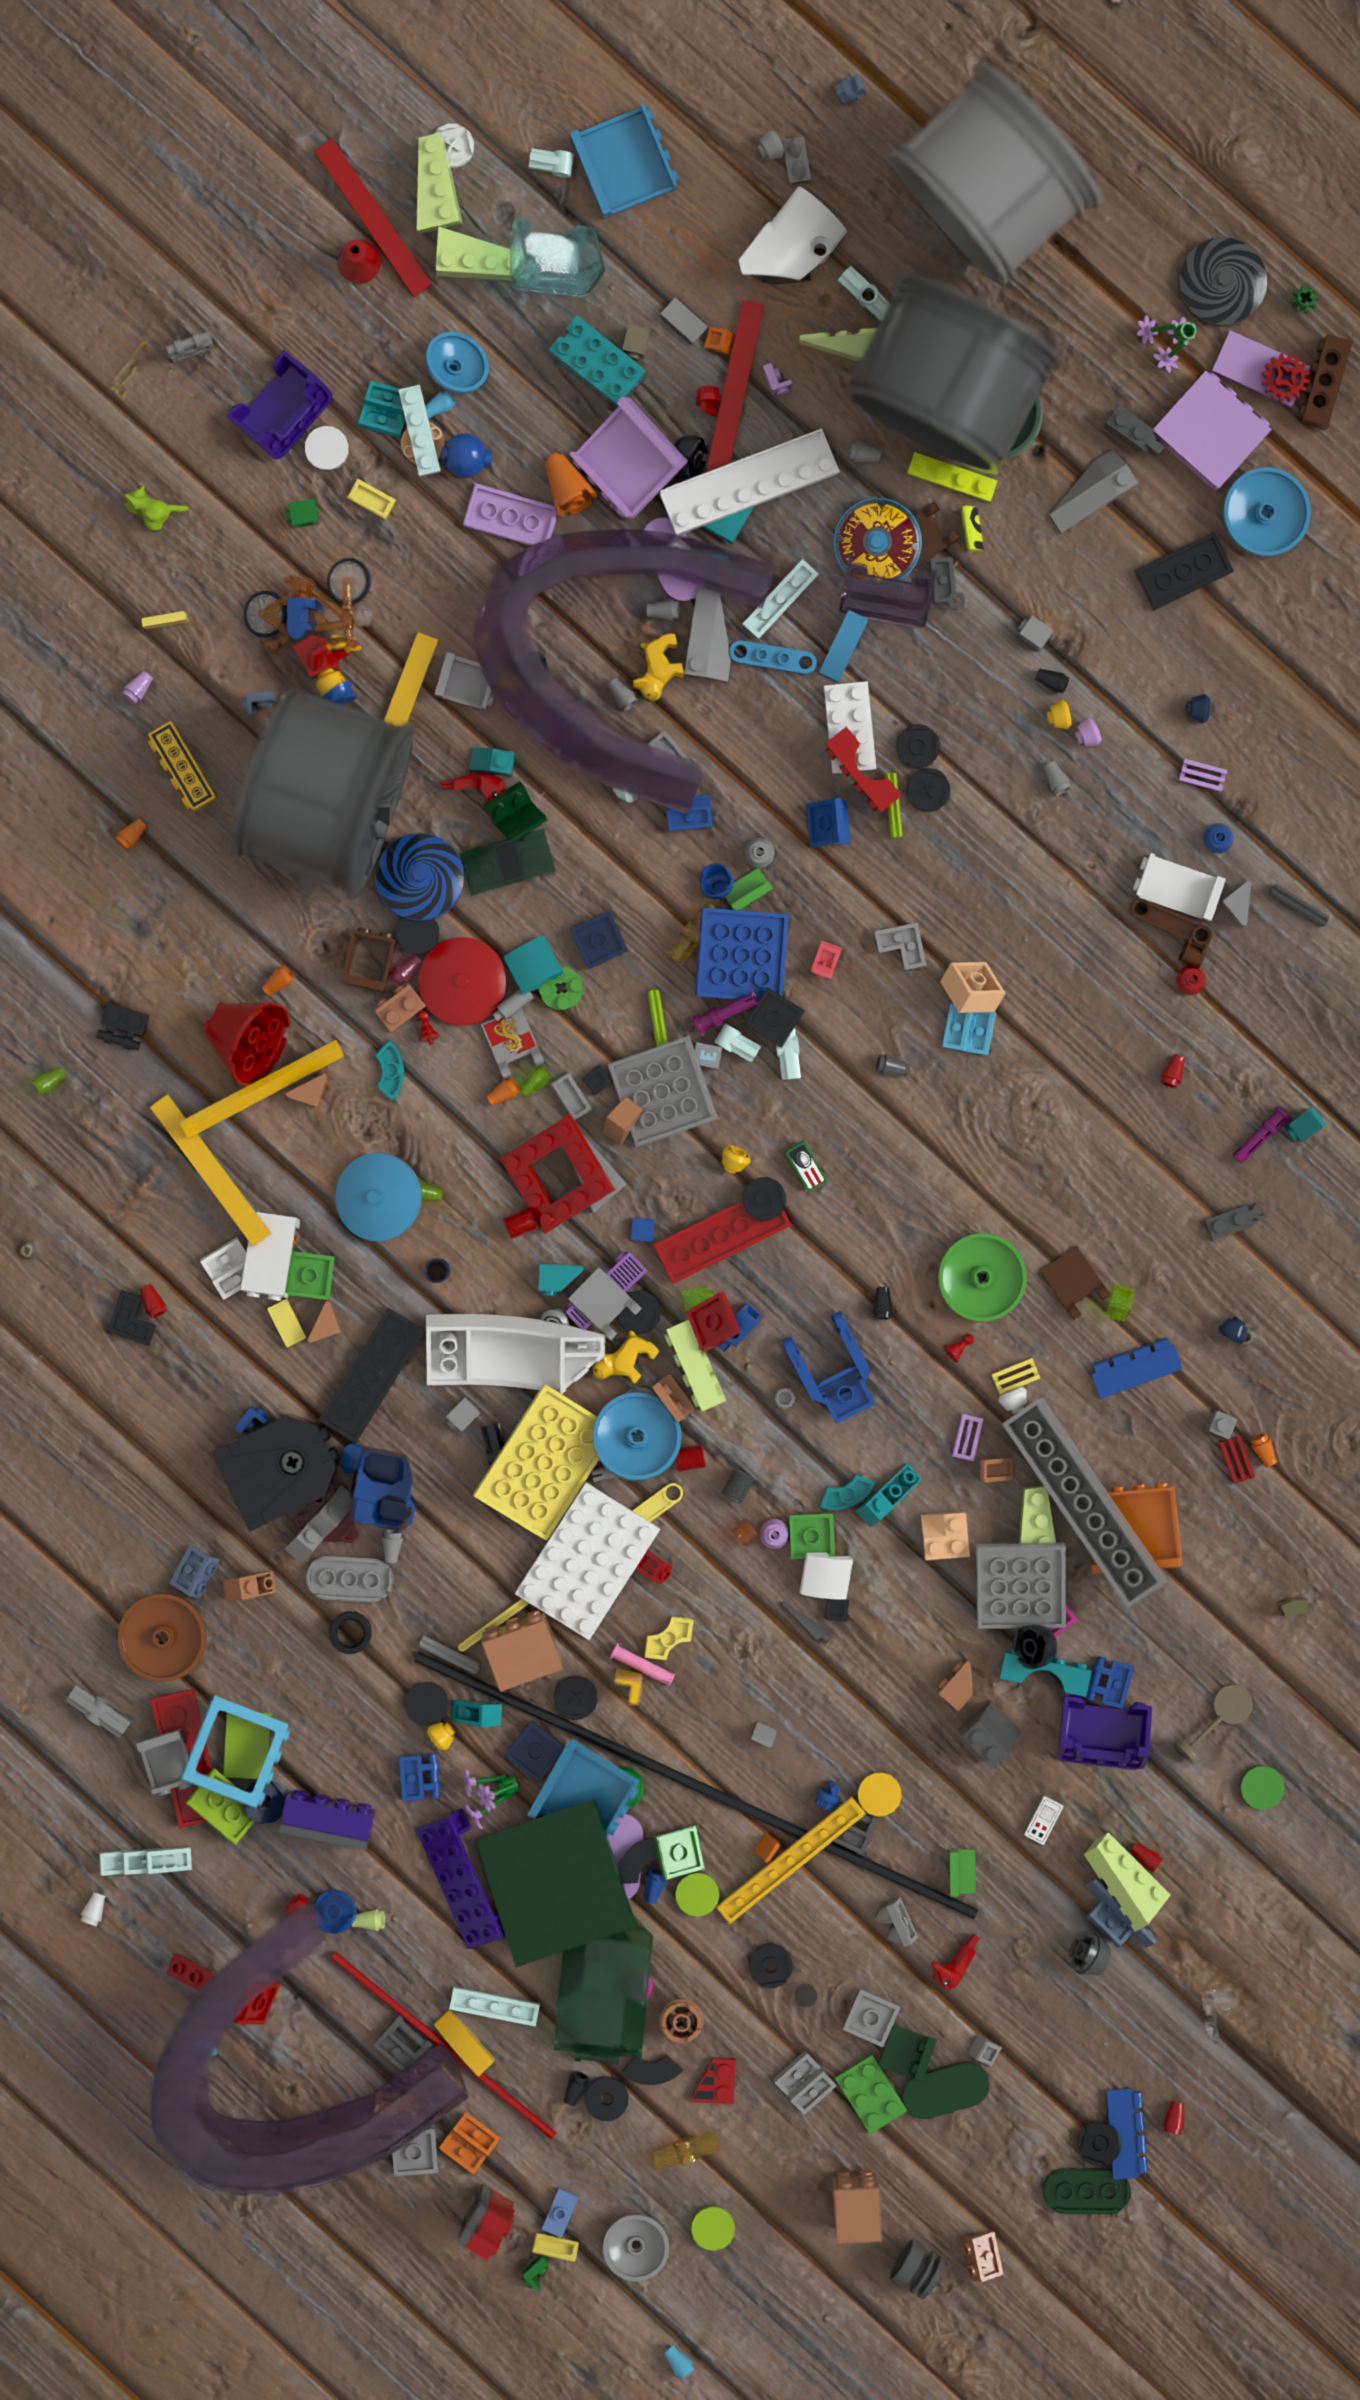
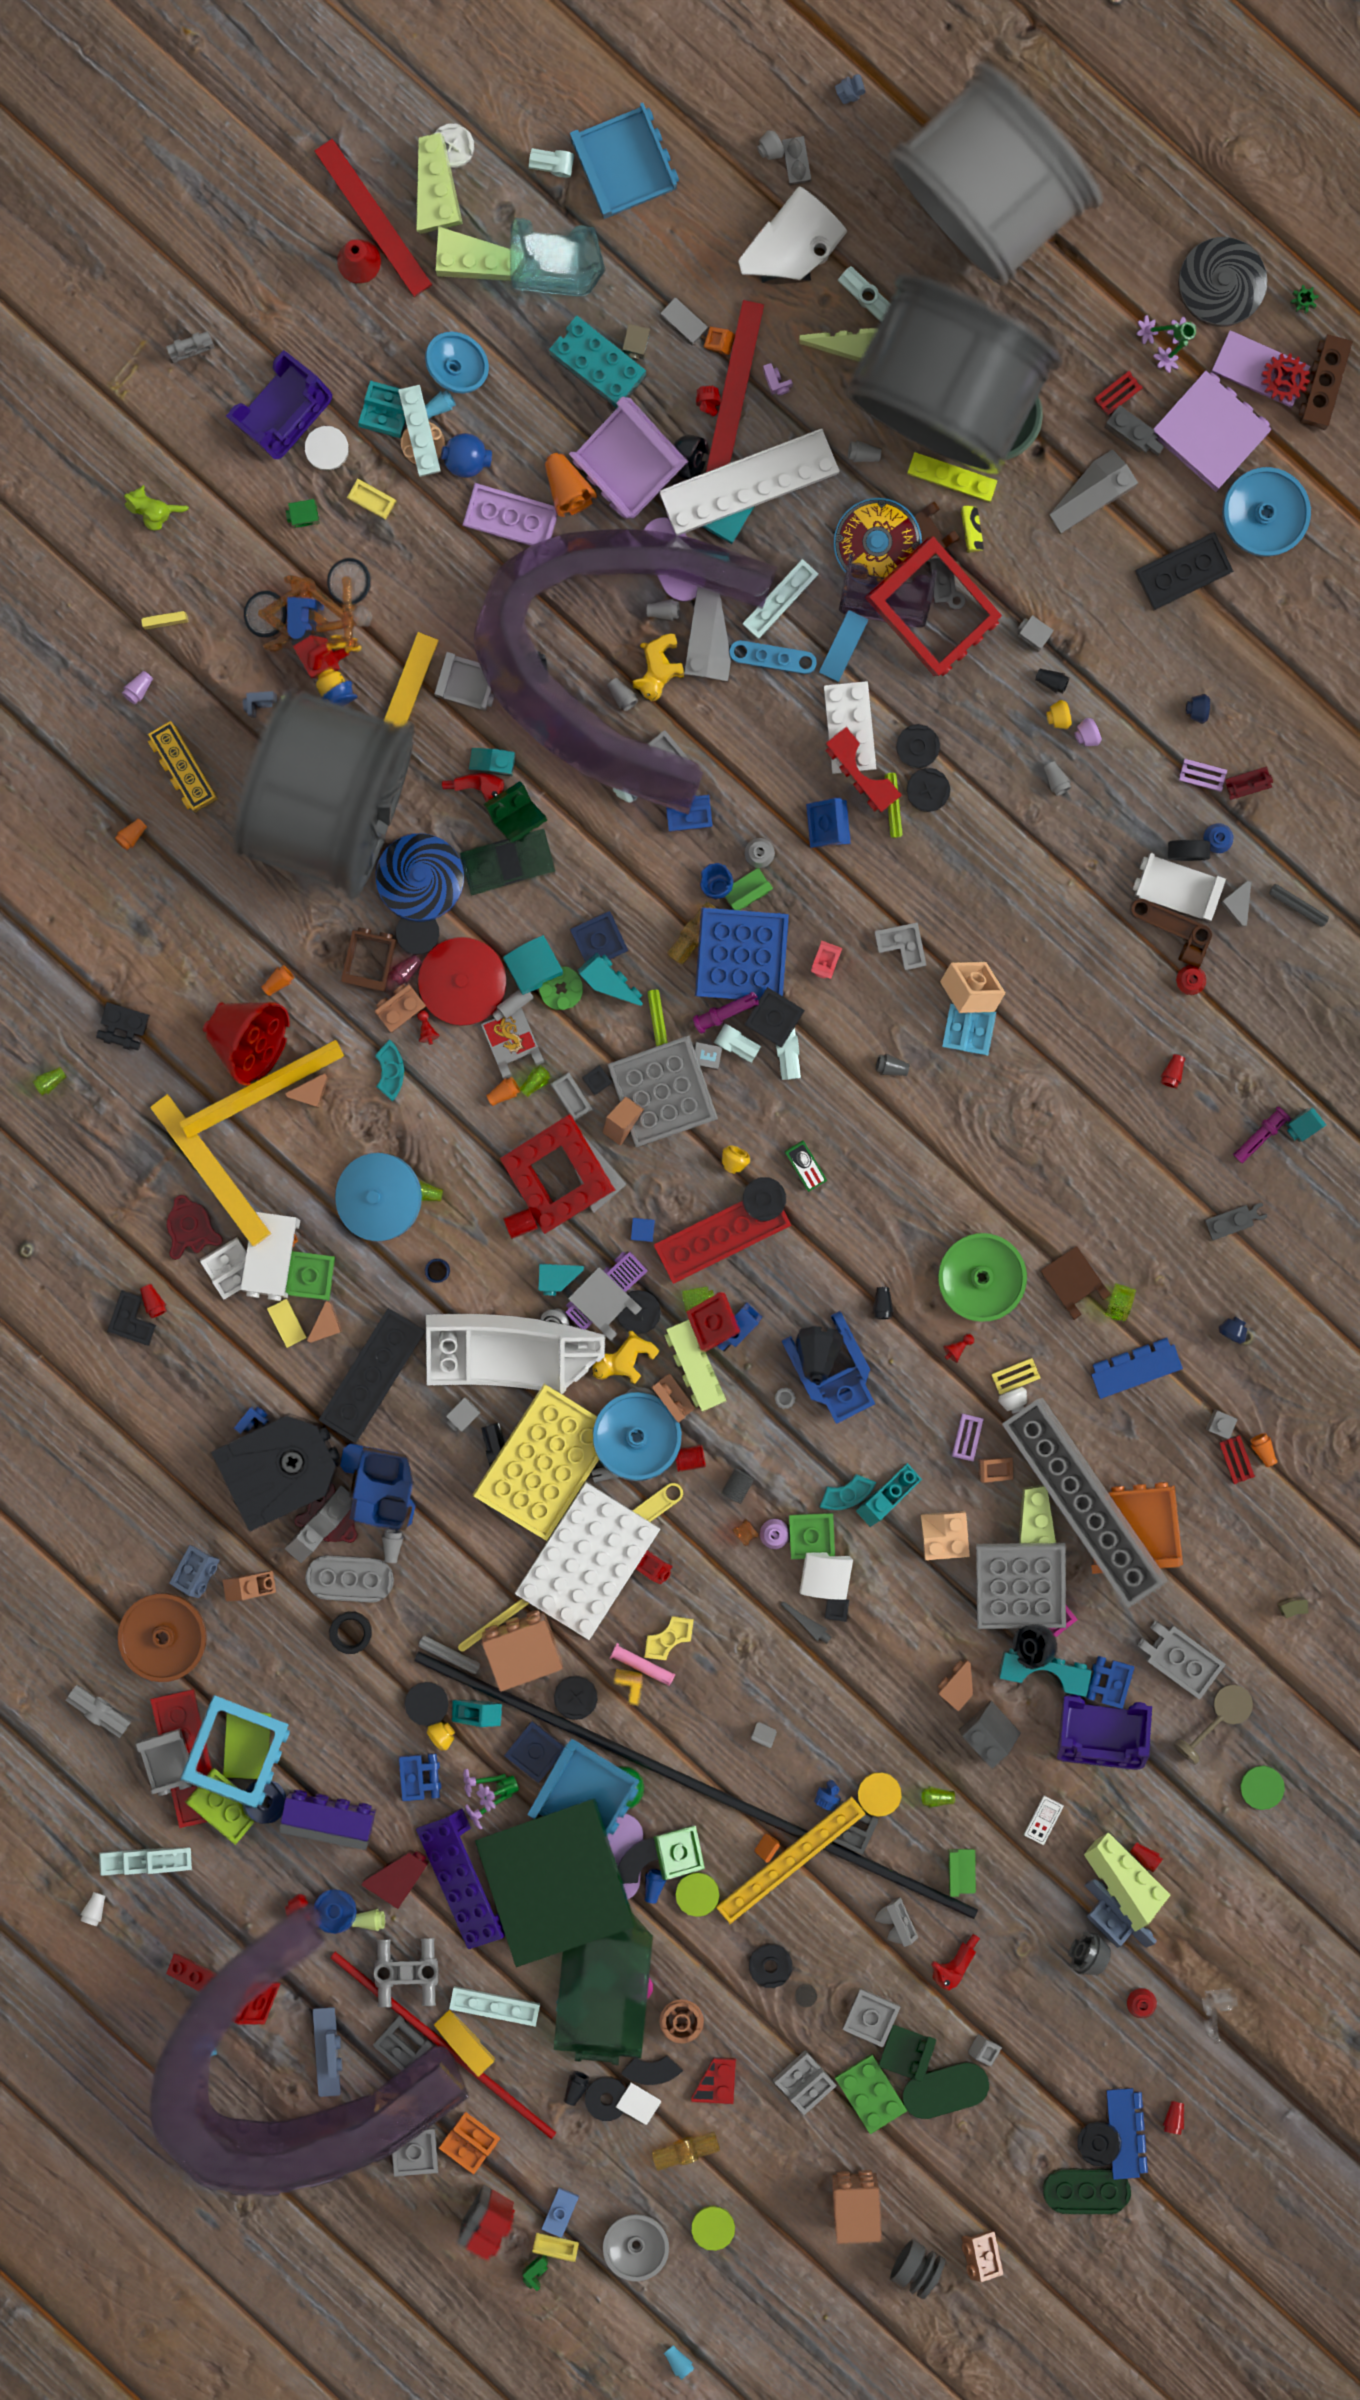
none -> dark red tile [166,1195,223,1260]
none -> sand blue bracket [313,2007,343,2097]
none -> dark red slope [361,1850,428,1909]
none -> light grey piece [374,1938,439,2007]
none -> teal slope [578,953,643,1006]
none -> white sticker [616,2083,661,2125]
none -> black cone [796,1326,843,1383]
none -> red window [864,536,1002,676]
none -> clear neon green cone [922,1786,955,1808]
none -> red tile [1094,371,1143,416]
none -> red cone [1127,1988,1157,2018]
none -> light grey tile [1137,1621,1226,1700]
none -> black tyre [1168,840,1210,861]
none -> dark red hinge [1225,766,1273,800]

